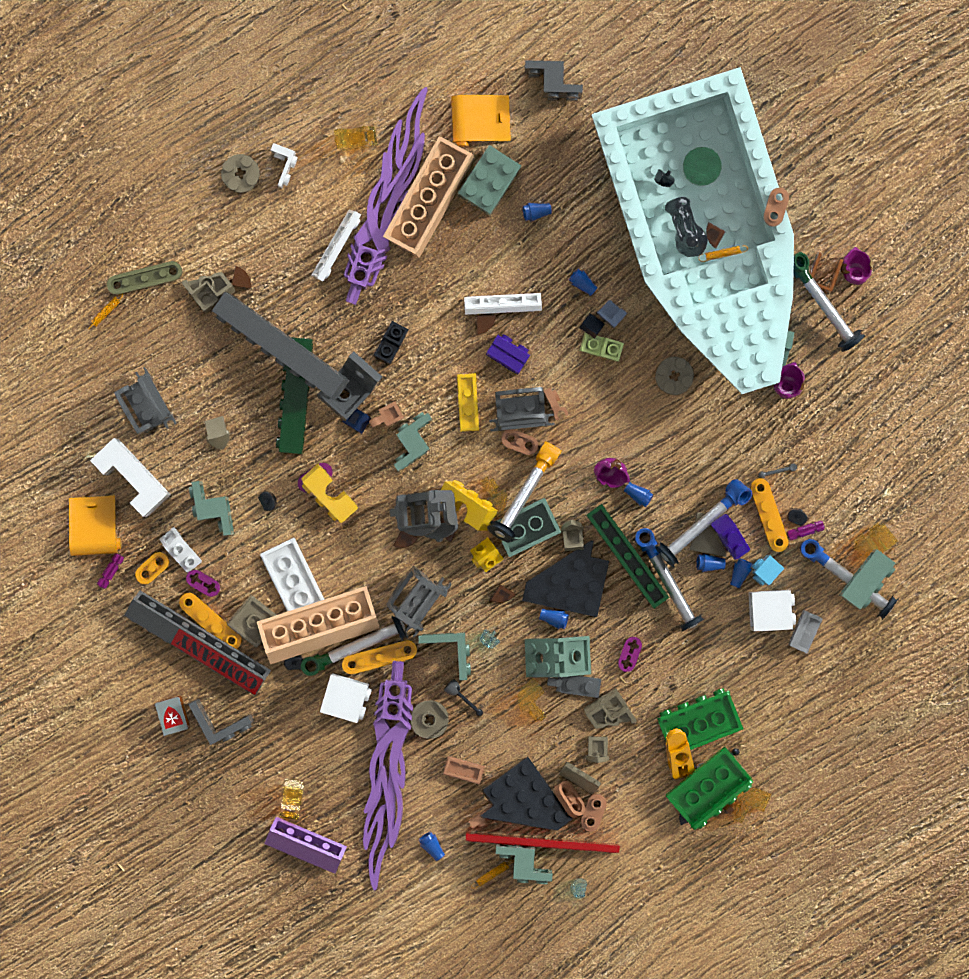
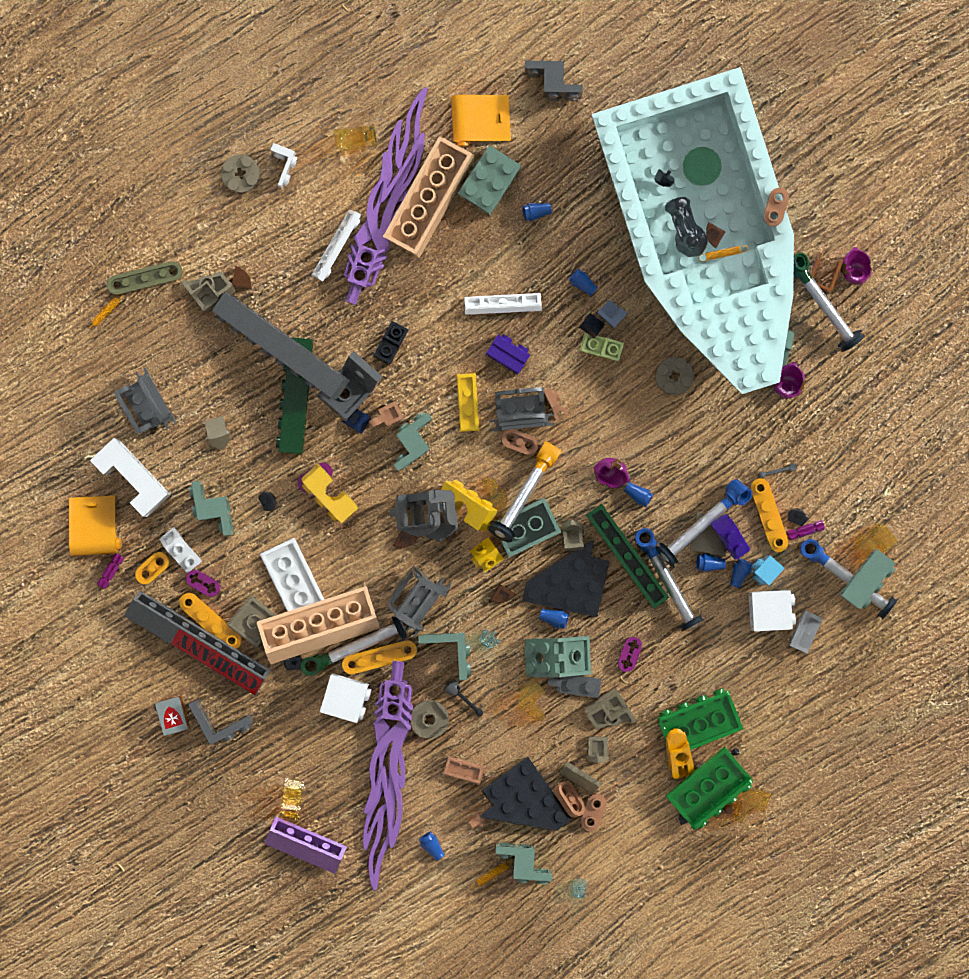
red tile [465,832,620,853] -> none
reddish brown tile [477,315,496,335] -> none

